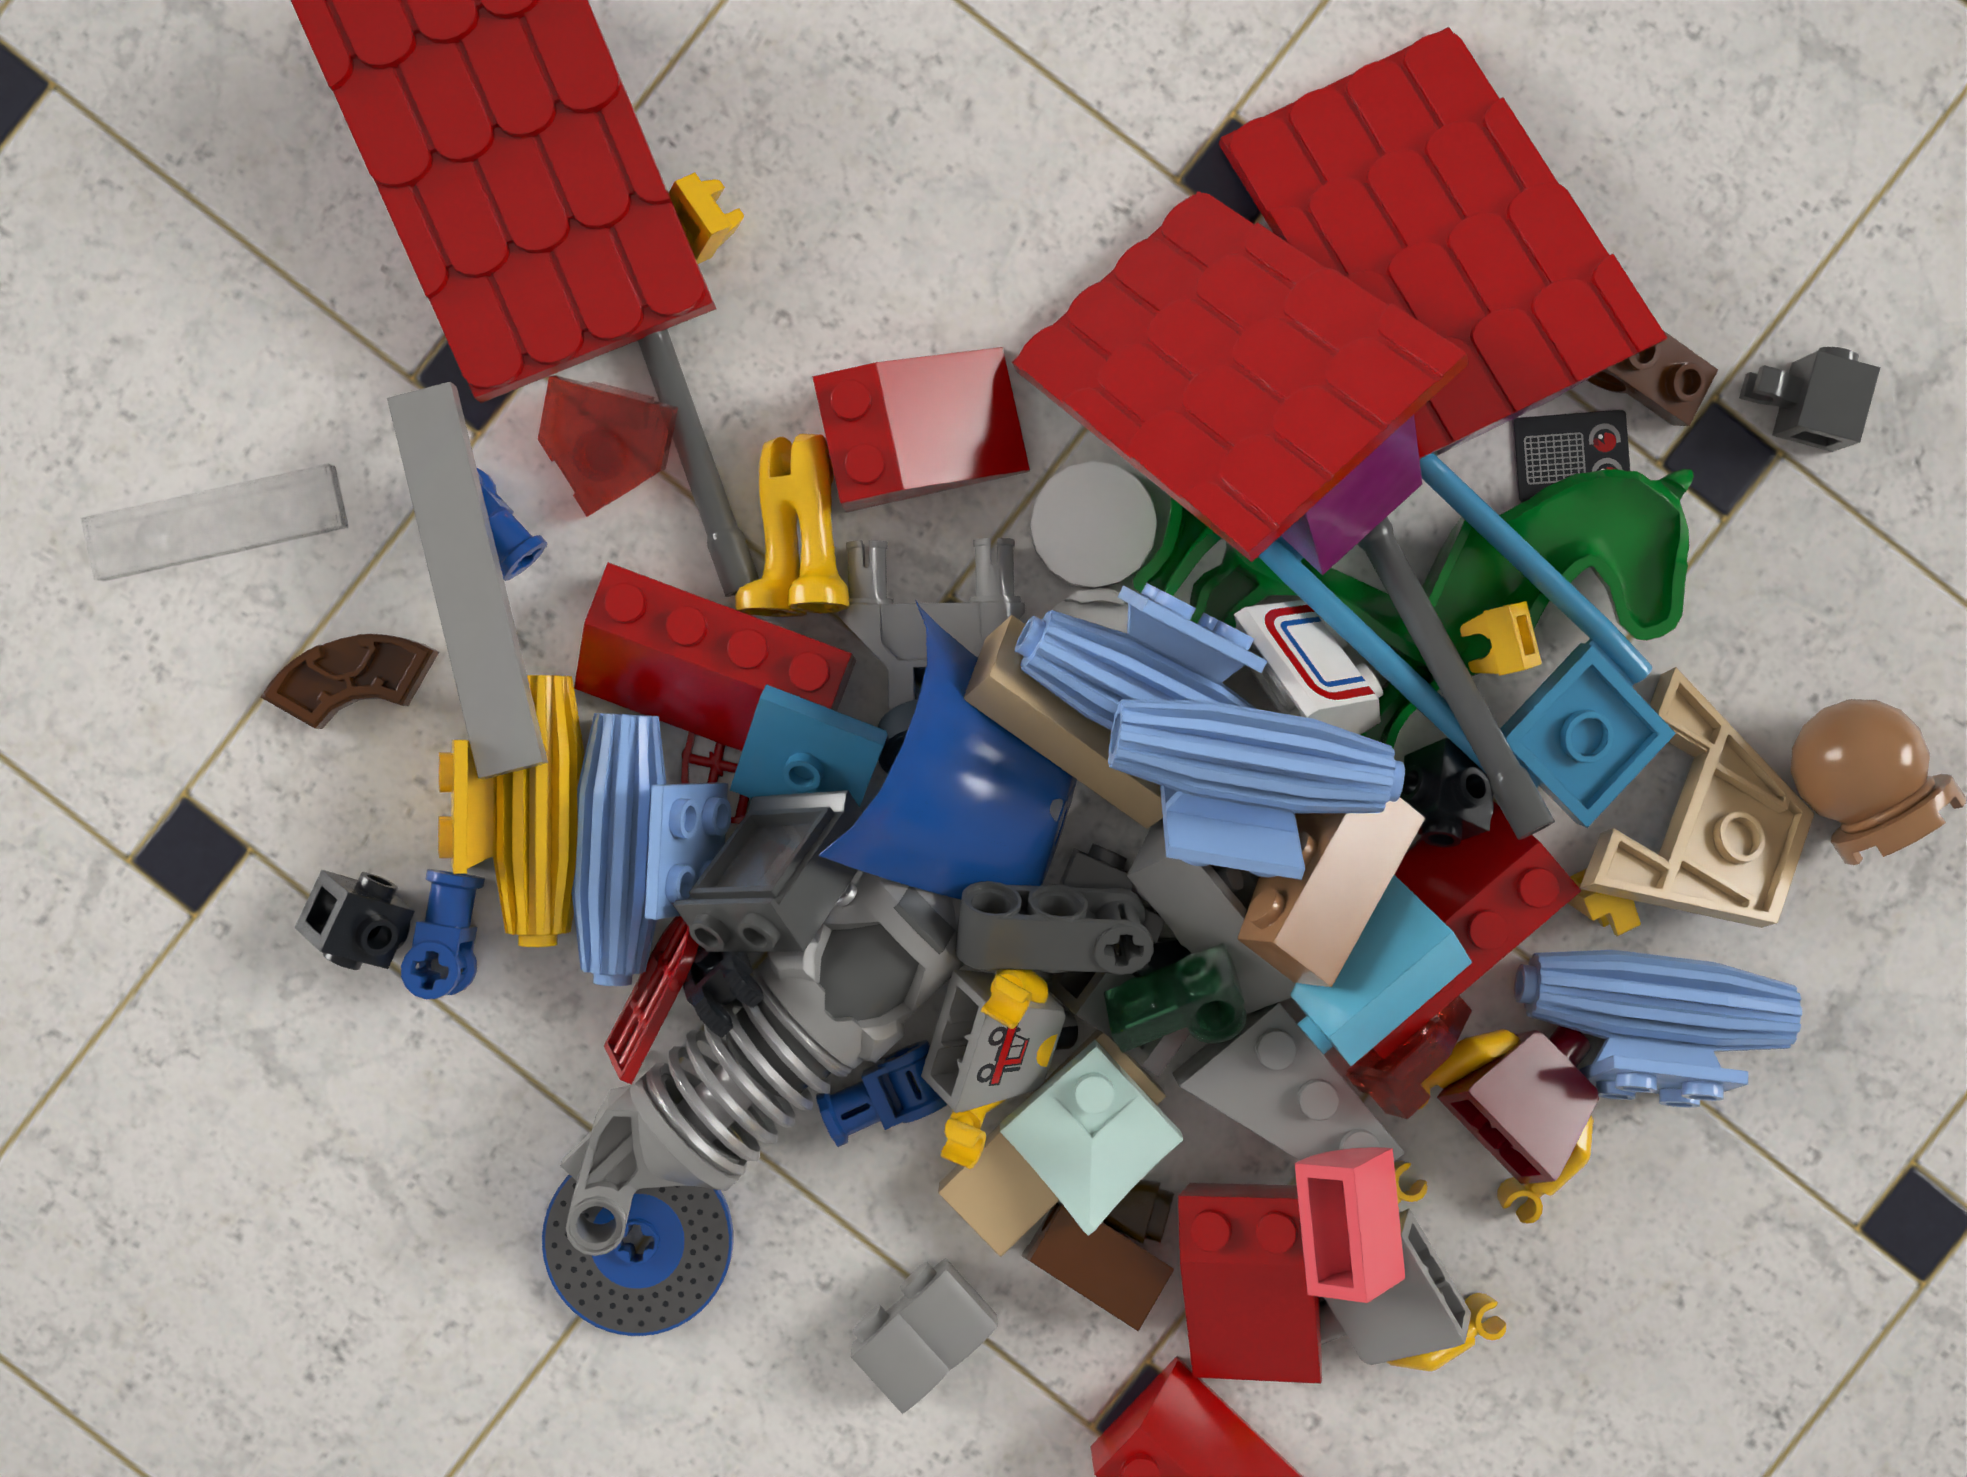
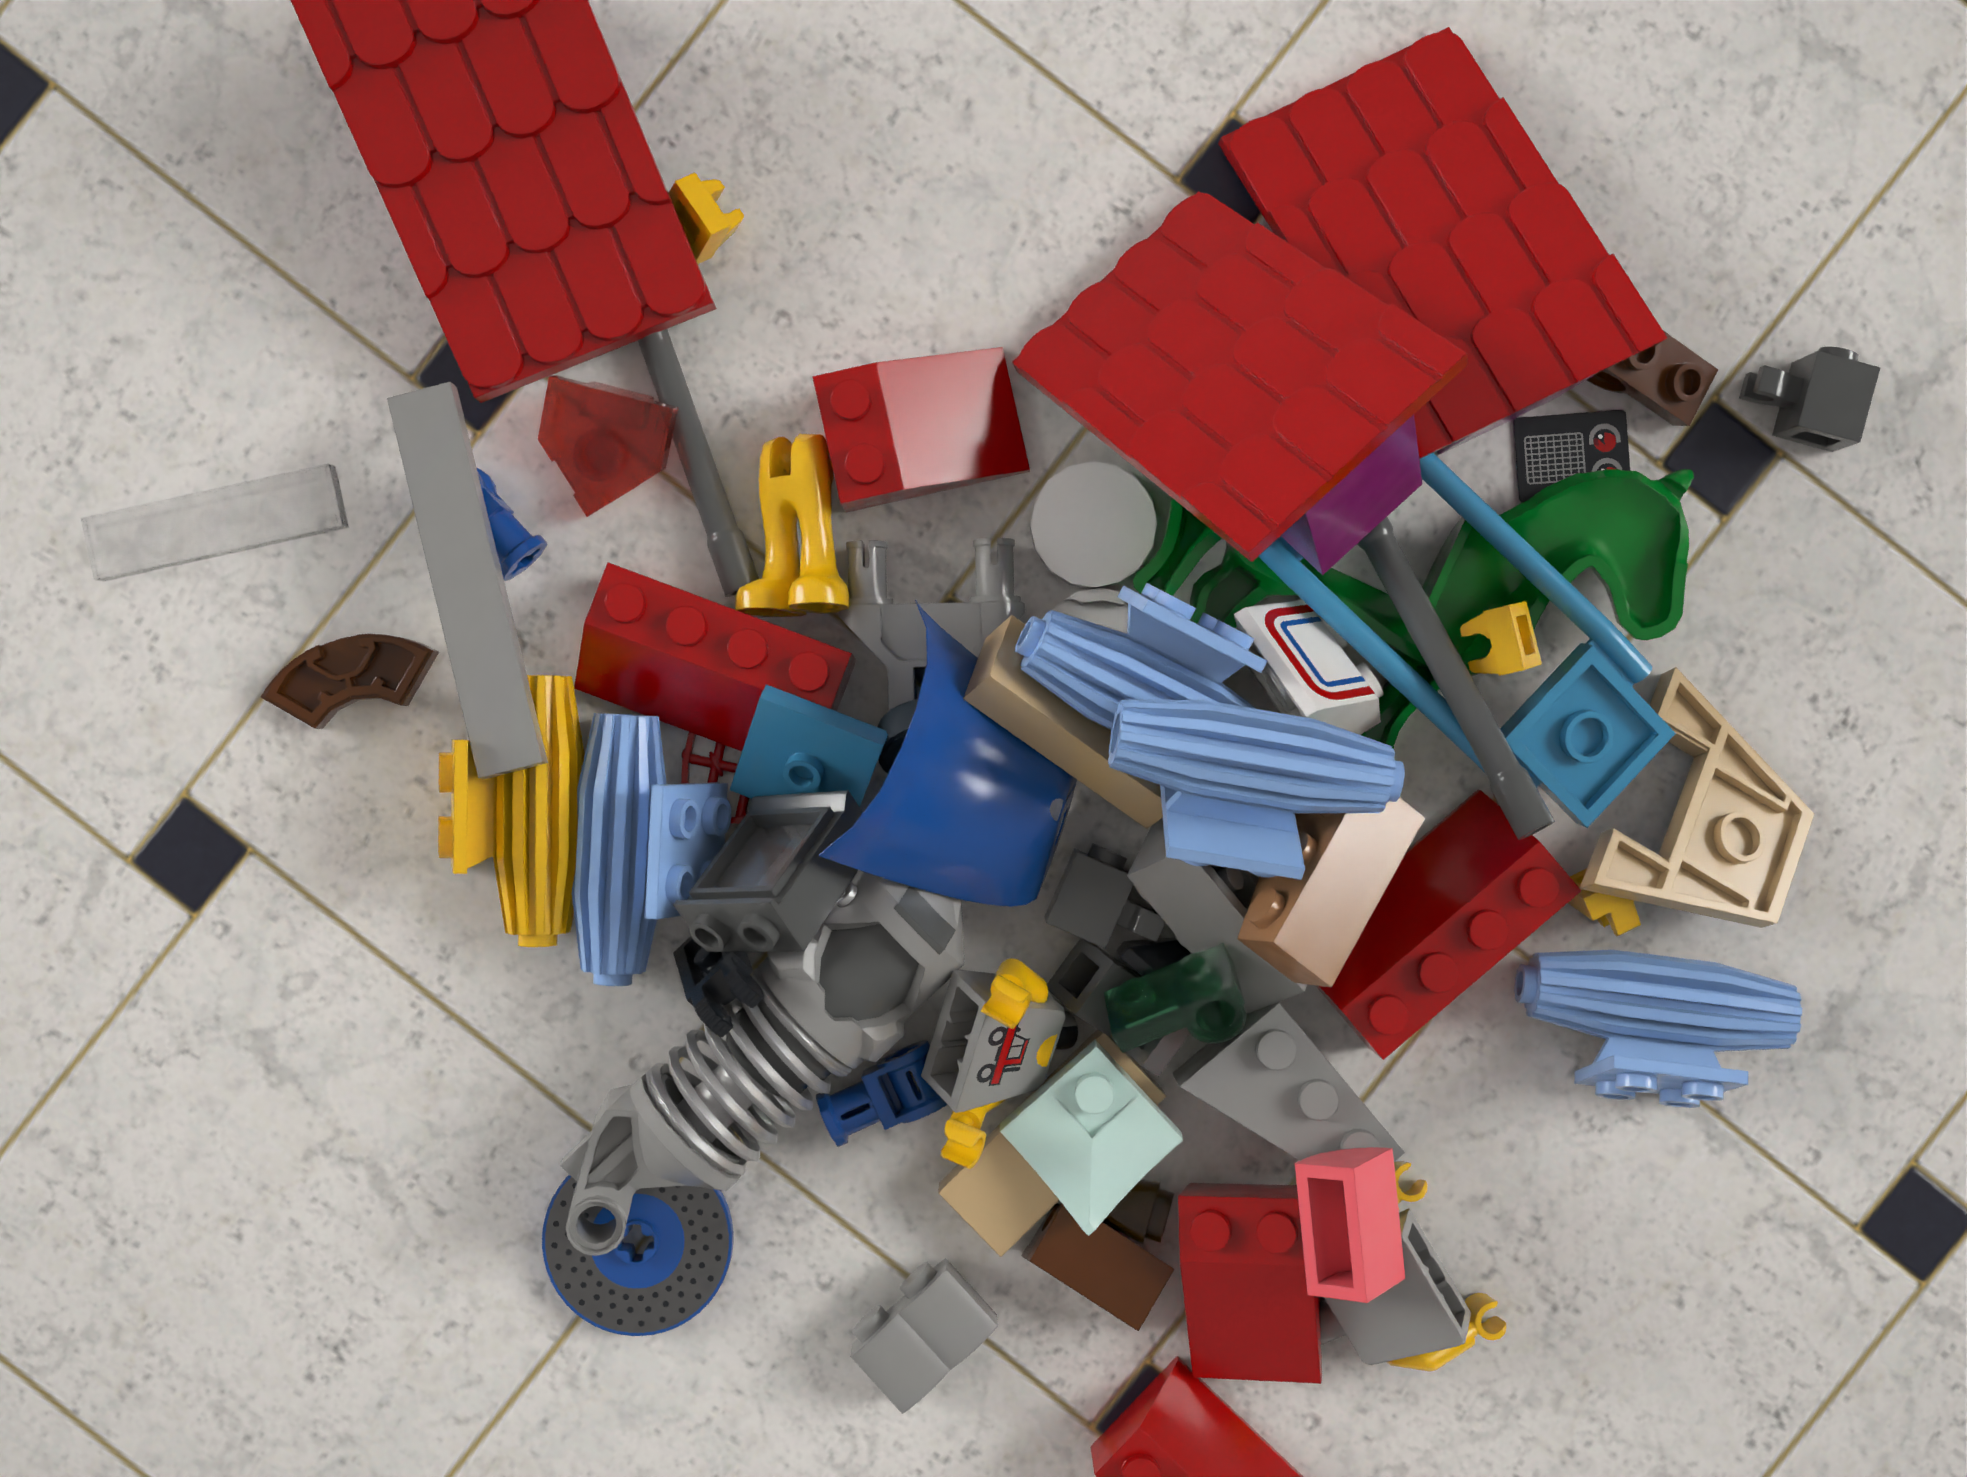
black brick [295,870,415,970] -> none
blue connector [401,869,485,999] -> none
red window [604,916,699,1085] -> none
dark grey piece [955,881,1154,975] -> none
medium azure slope [1290,875,1472,1066] -> none
clear red plate [1345,995,1472,1119] -> none
torso [1390,1026,1599,1224] -> none
black brick [1400,738,1494,848] -> none
medium nougat tile [1791,699,1966,865] -> none

